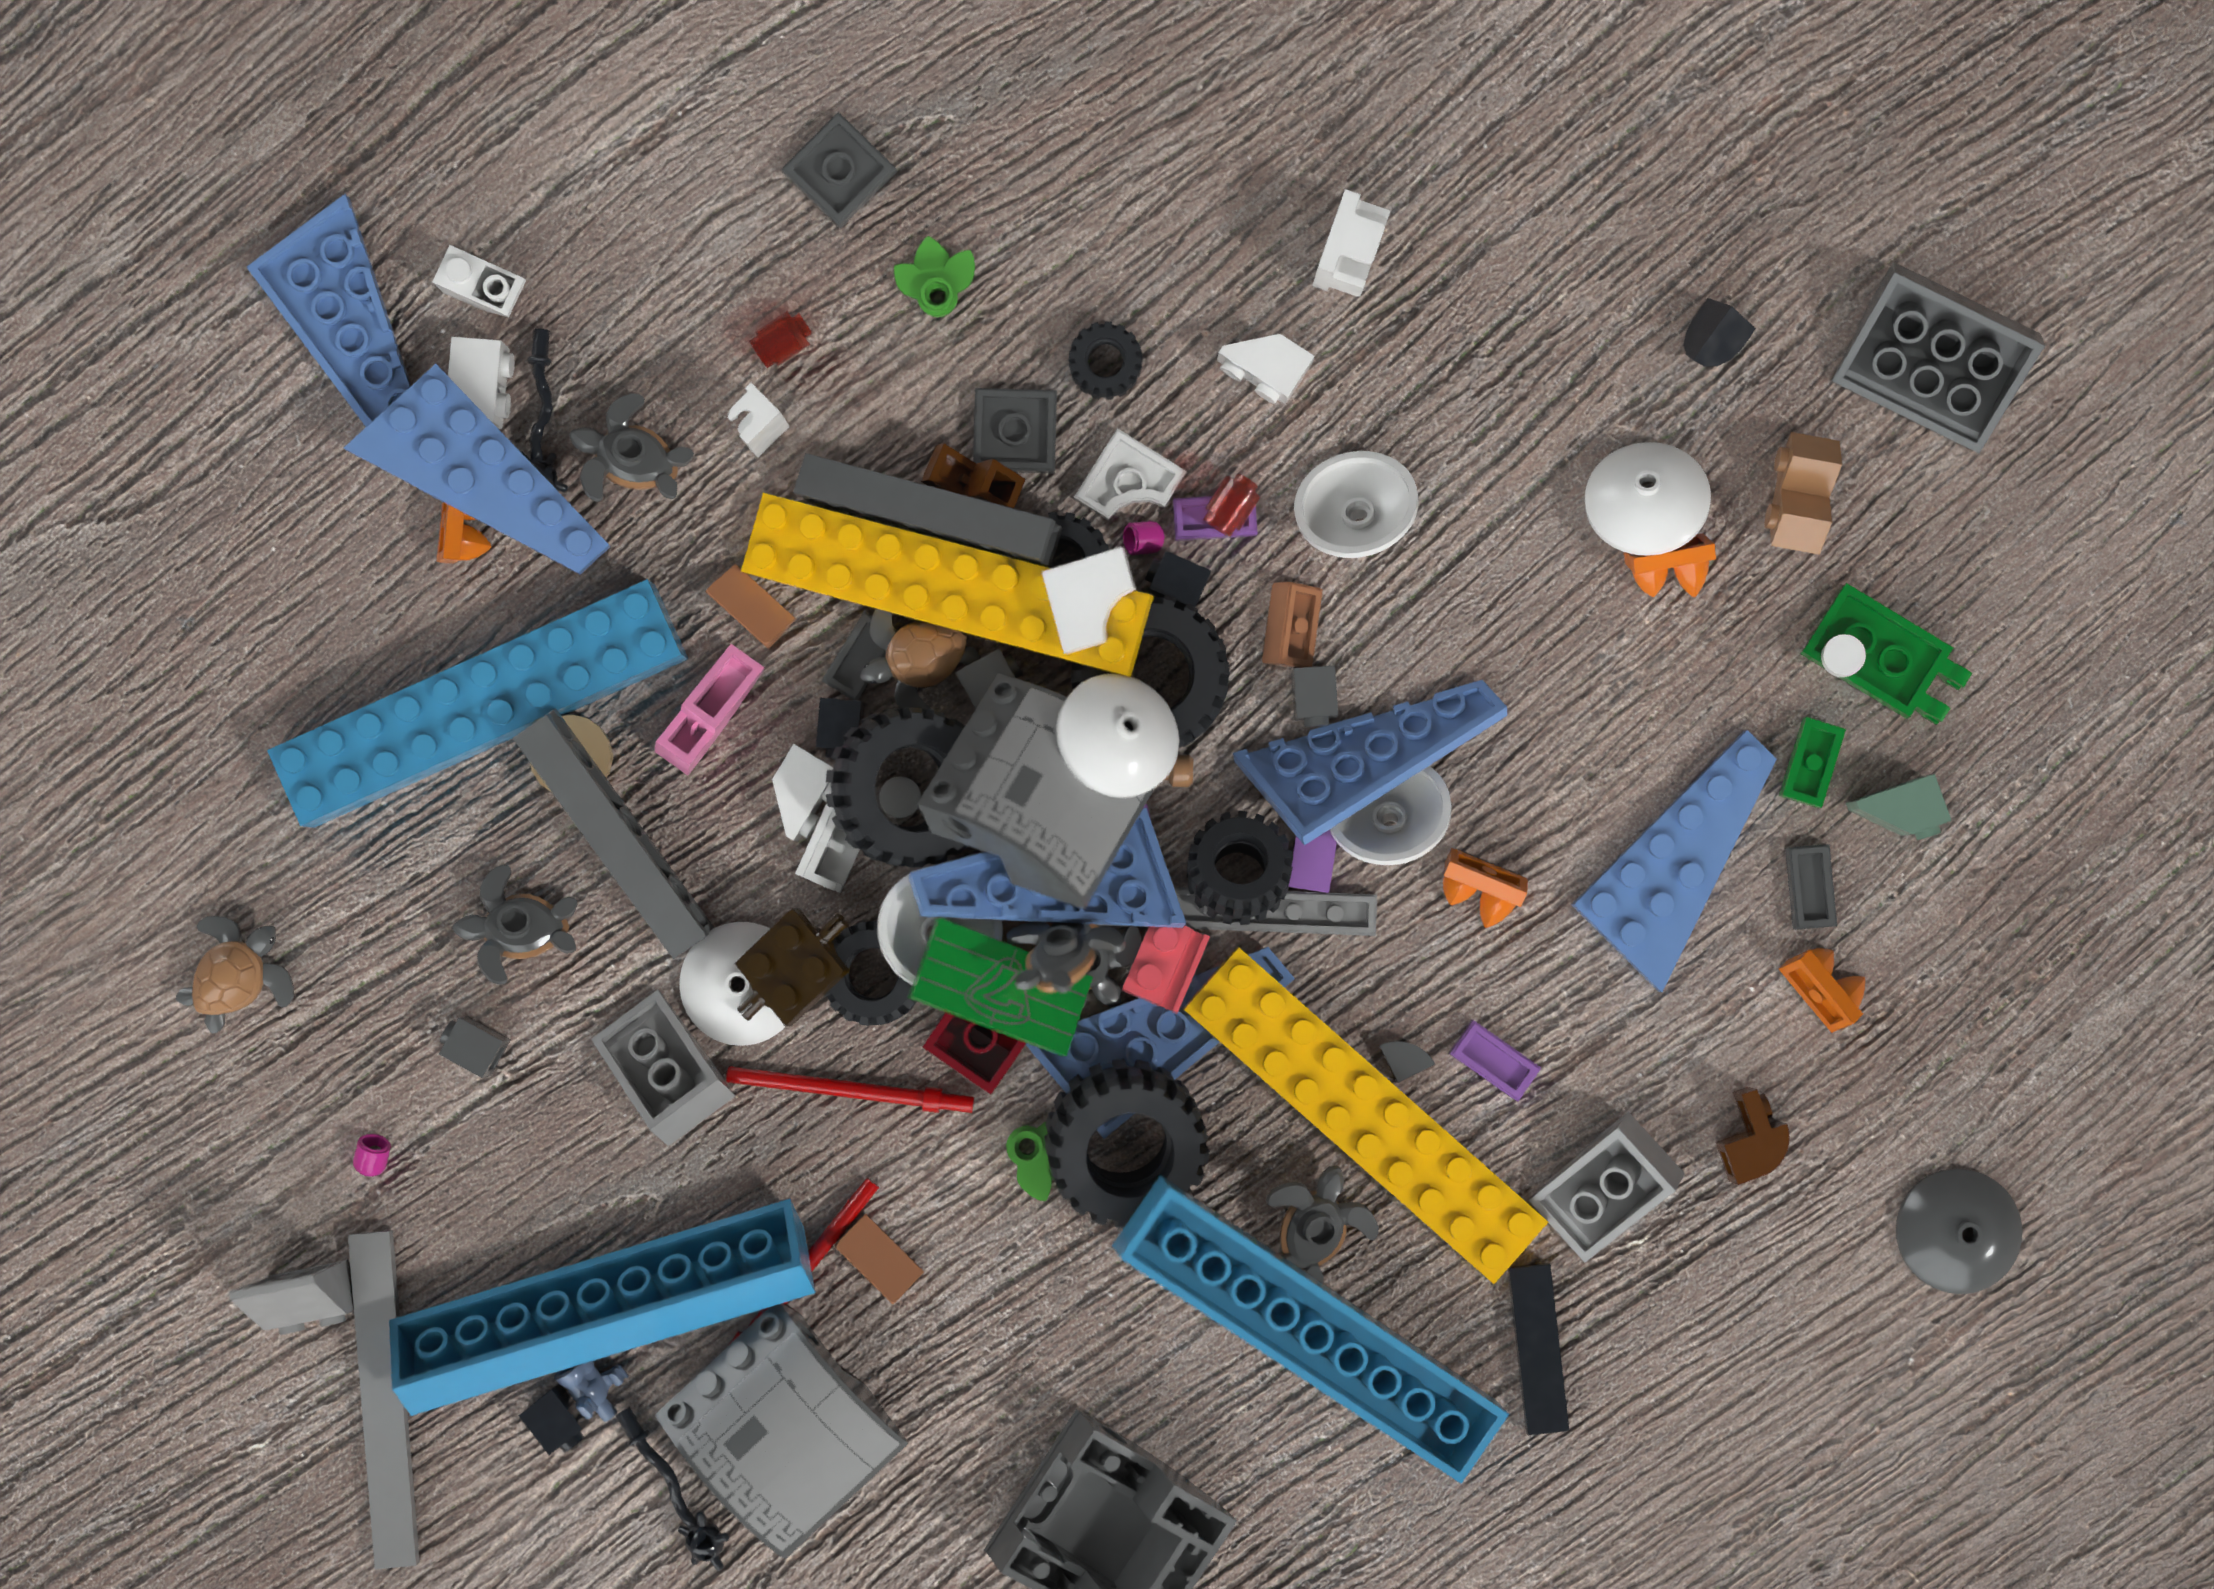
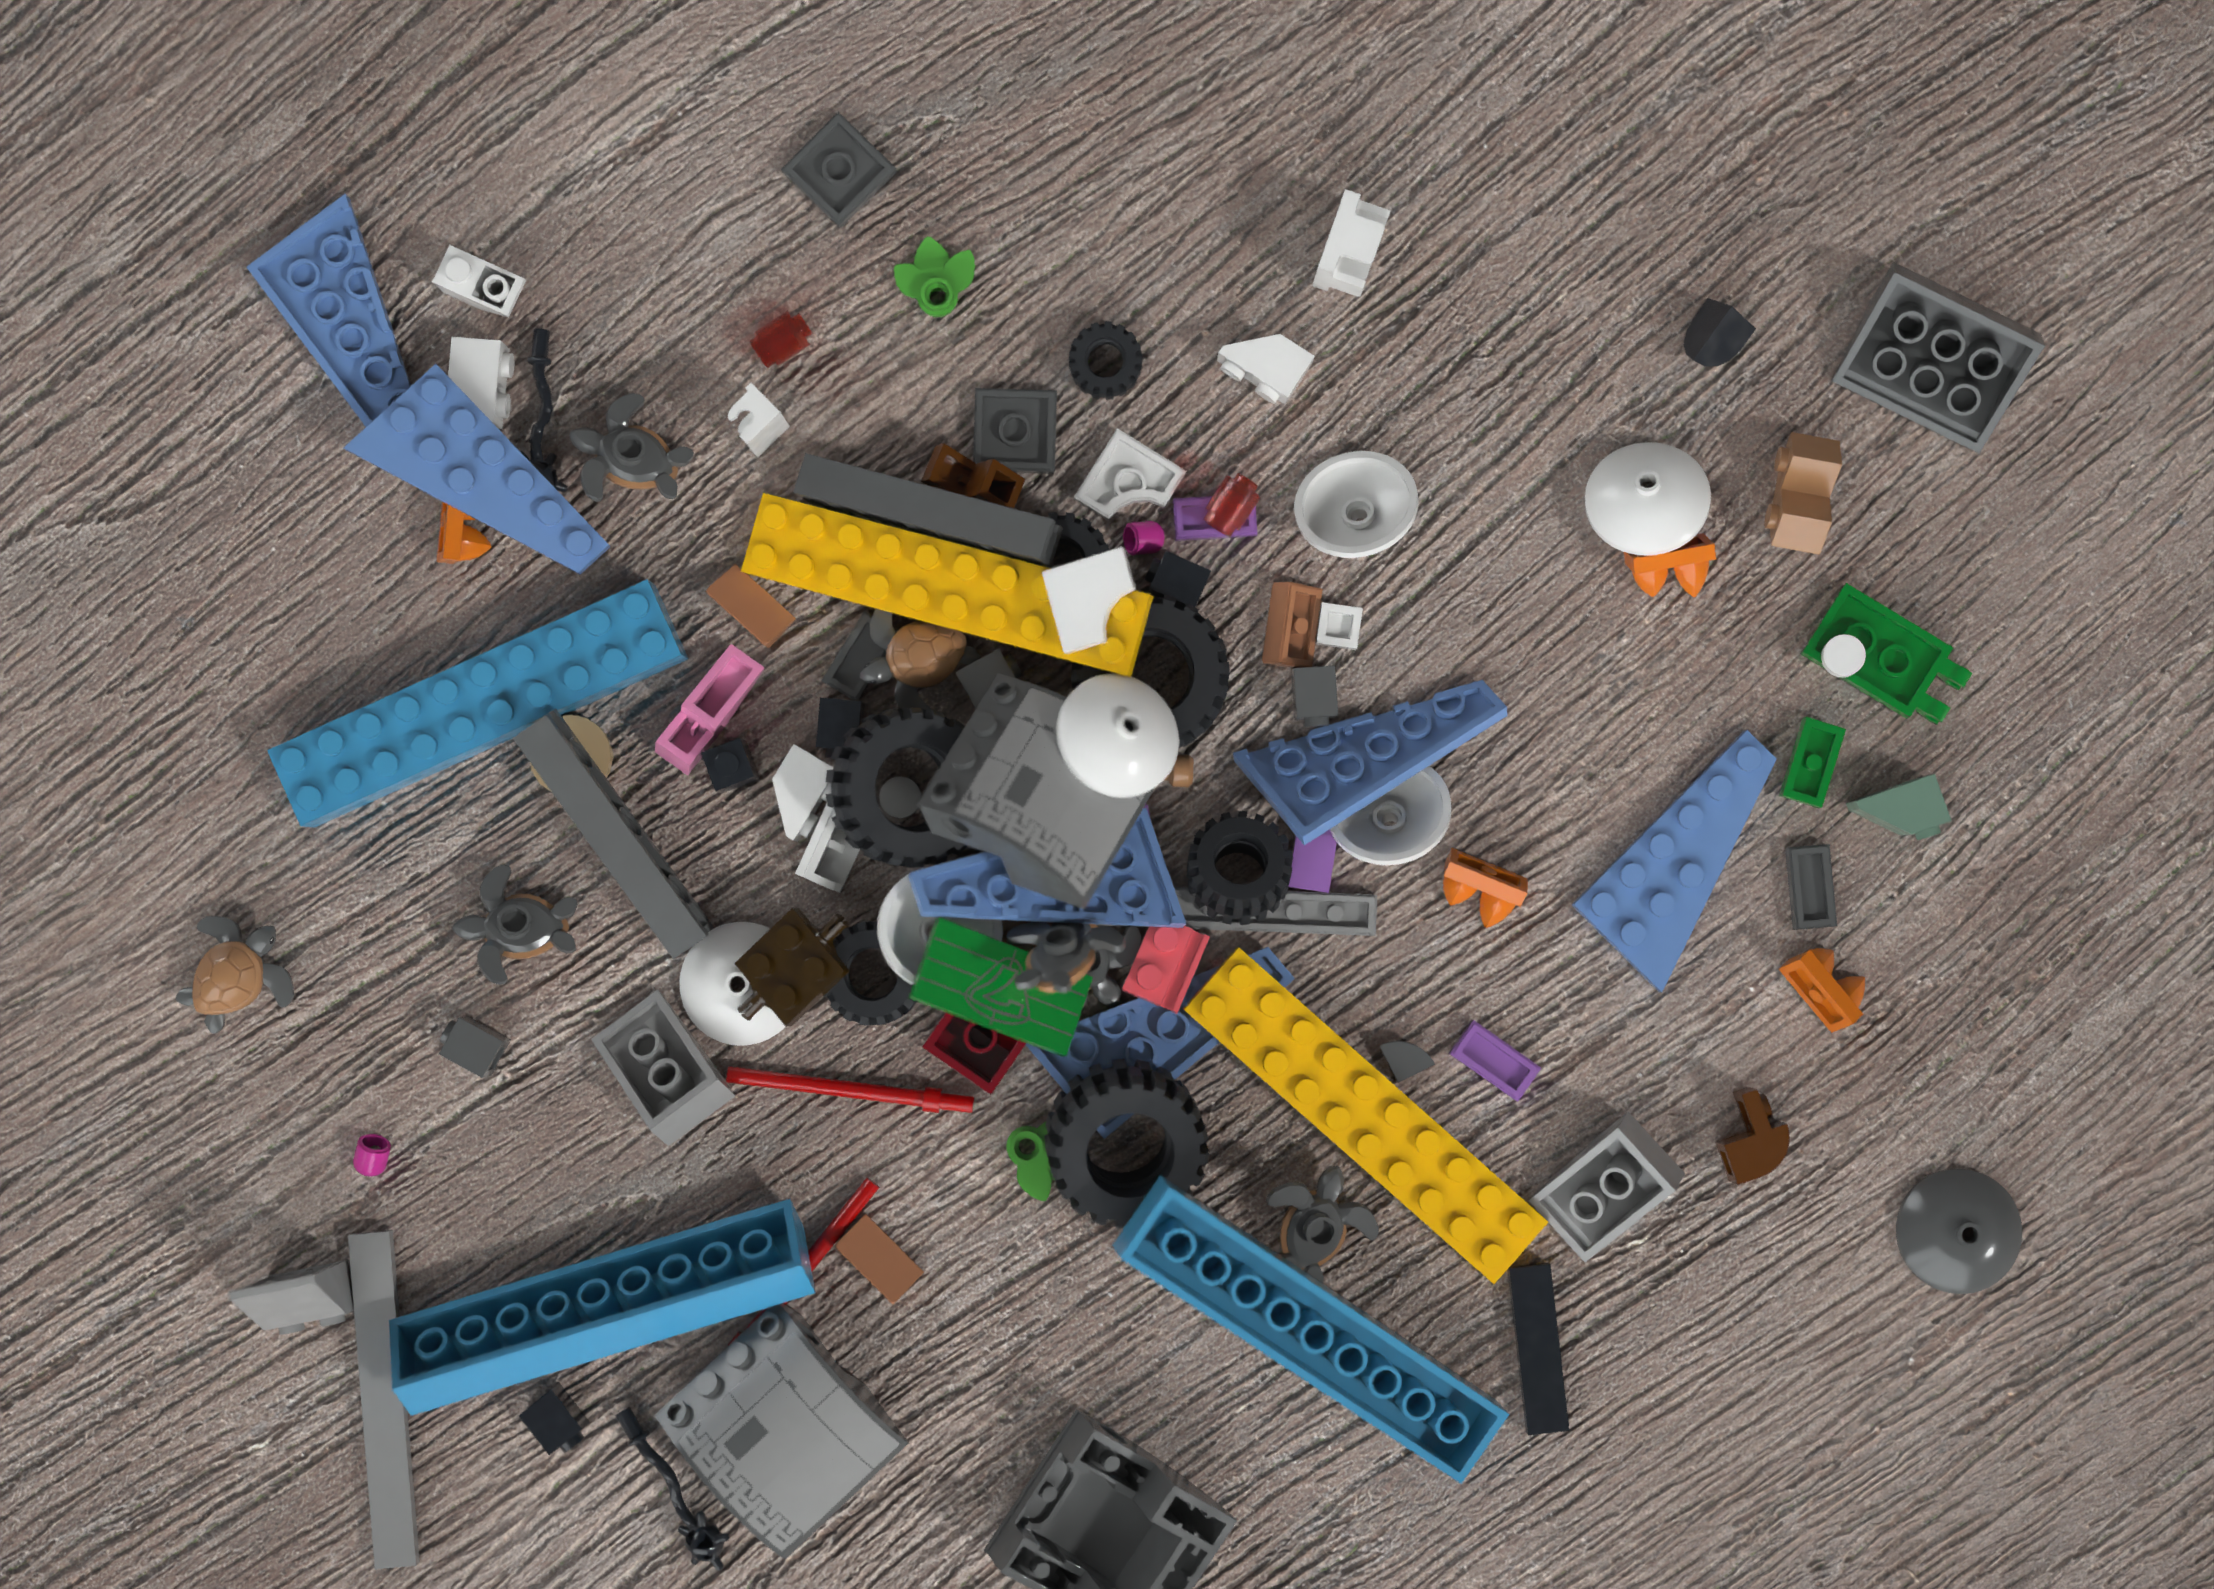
sand blue piece [554,1361,629,1422] -> none
none -> black brick [701,738,760,794]
none -> white tile [1315,602,1363,650]

